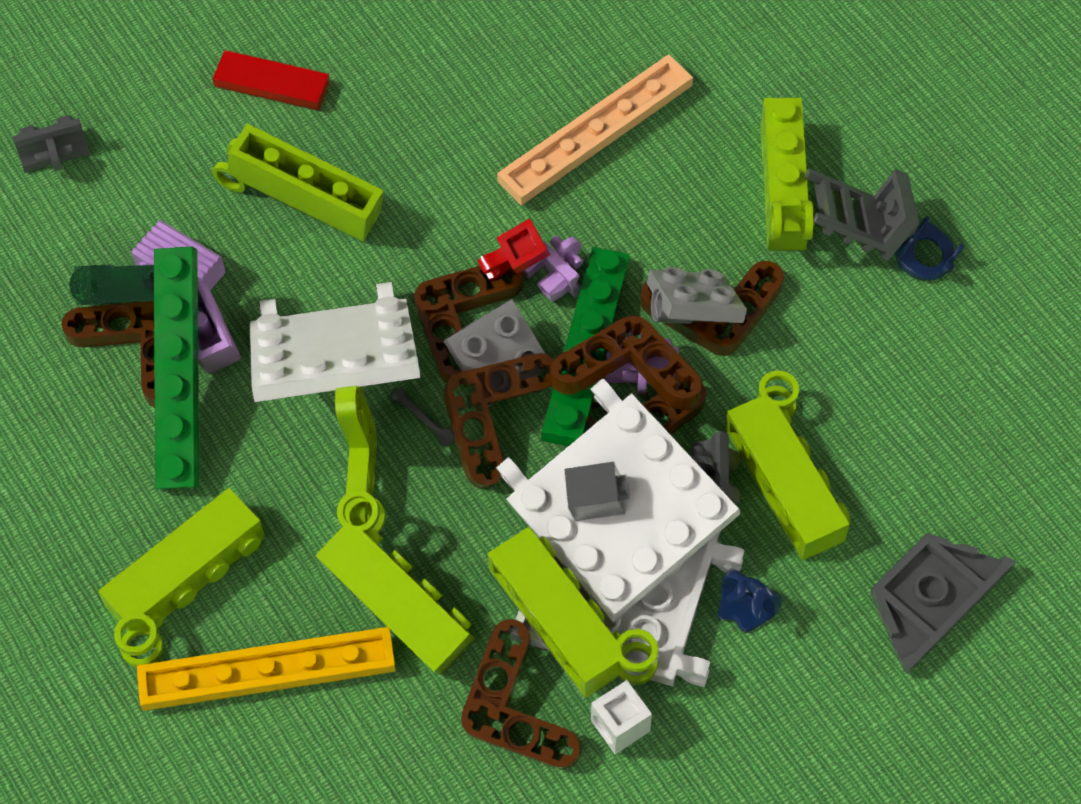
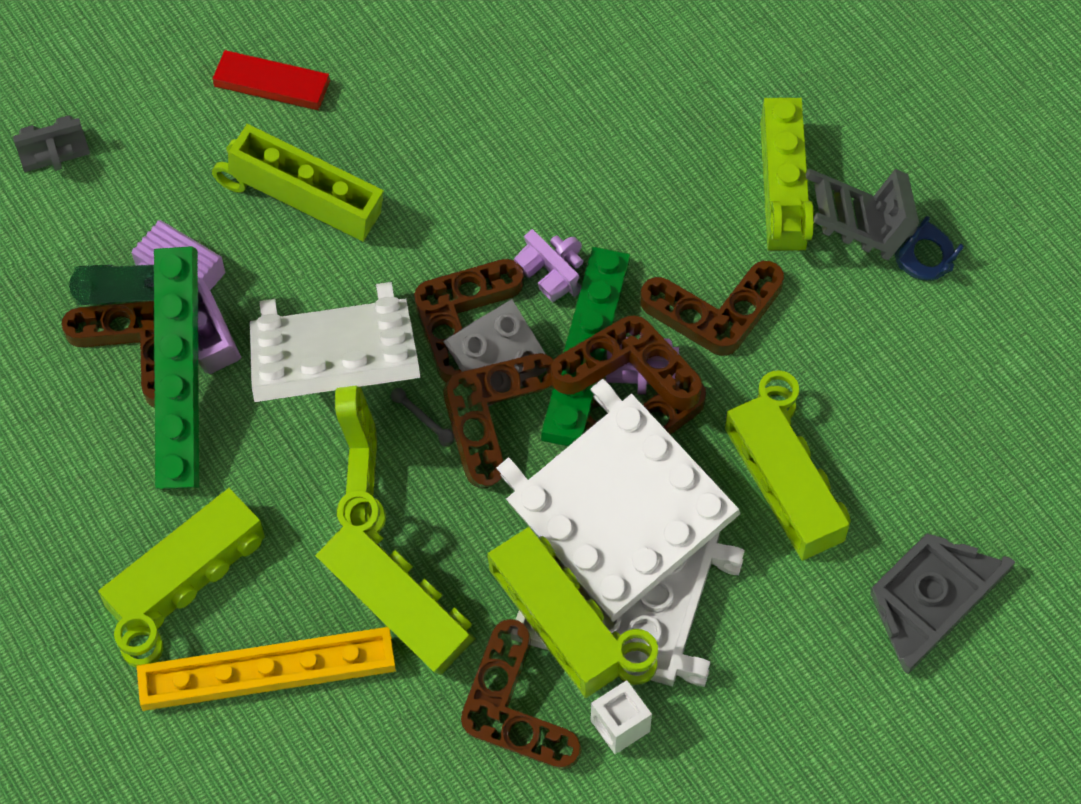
red plate [477,218,551,281] -> none
light nougat plate [497,54,693,206] -> none
dark grey brick [564,461,630,521] -> none
light grey plate [647,267,747,324] -> none
dark grey hips [690,431,740,505] -> none
dark blue piece [718,568,784,633] -> none

